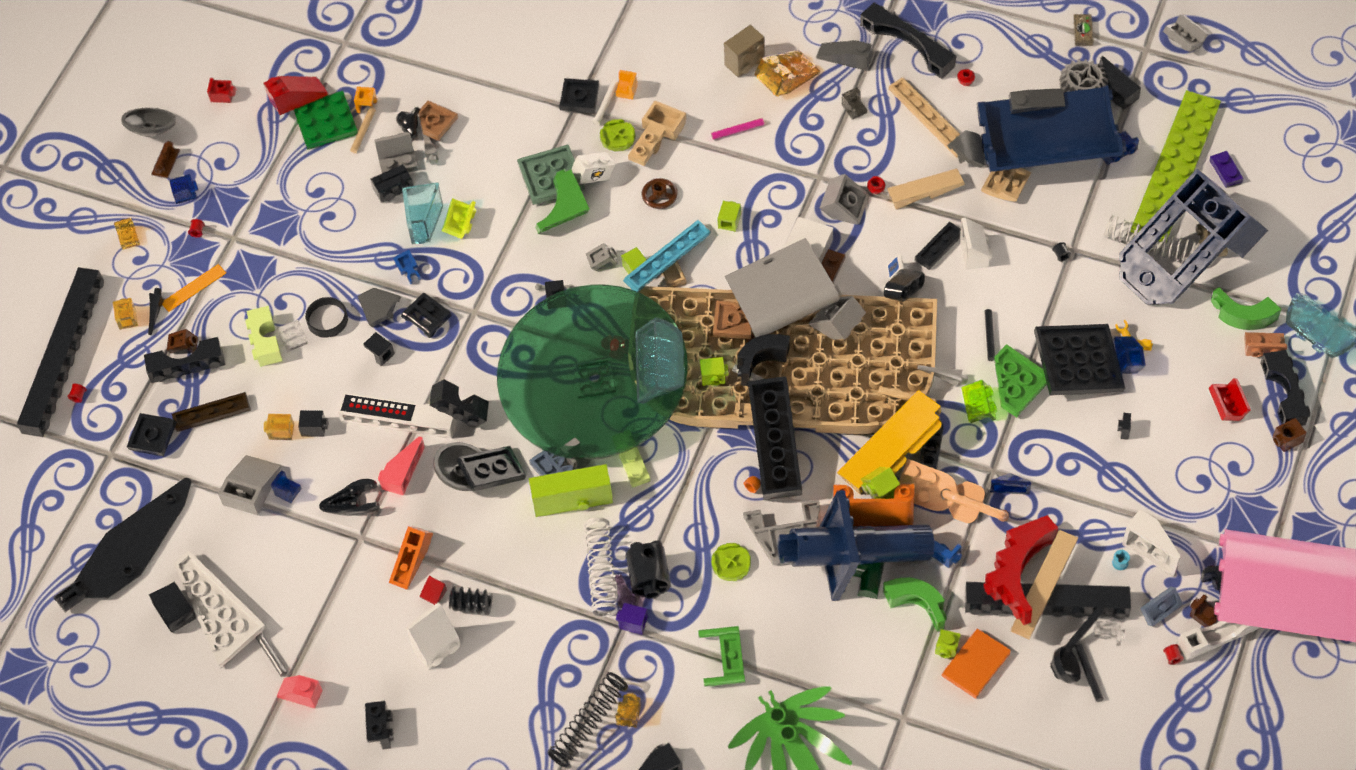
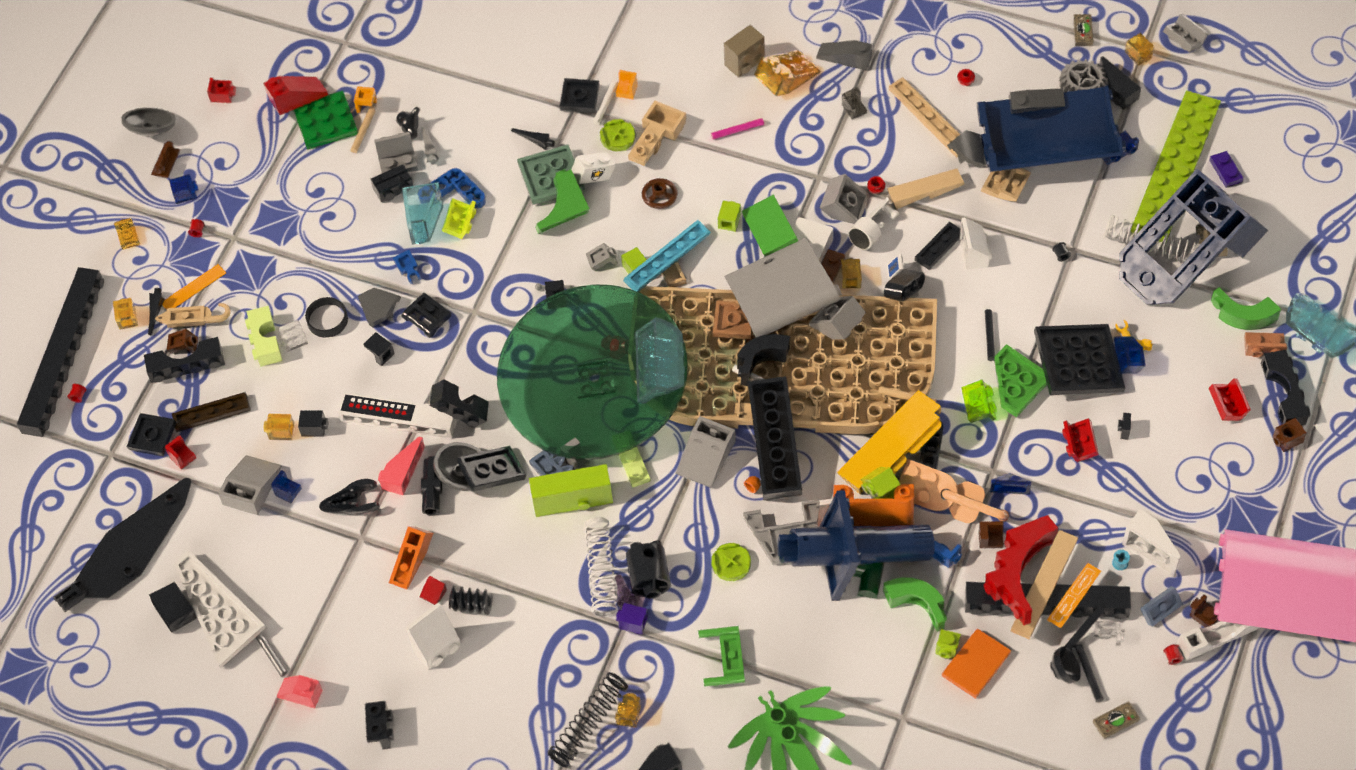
medium nougat plate [418,100,458,141] -> none
lime brick [700,357,729,386] -> none
black arch [860,2,956,79] -> none
light grey piece [918,365,968,387] -> none
black bracket [1200,565,1222,593] -> none
none -> tan plate [155,303,231,328]
none -> red panel [165,435,196,470]
none -> blue beam [418,168,486,208]
none -> black piece [421,456,442,516]
none -> black piece [511,128,555,150]
none -> light grey slope [676,416,736,488]
none -> bright green tile [741,194,798,257]
none -> clear yellow brick [841,258,862,289]
none -> white piece [848,197,899,250]
none -> reddish brown panel [978,521,1004,548]
none -> light orange sticker [1047,563,1101,628]
none -> red bracket [1062,418,1099,462]
none -> dark tan tile [1093,701,1140,739]
none -> clear yellow brick [1125,33,1154,66]

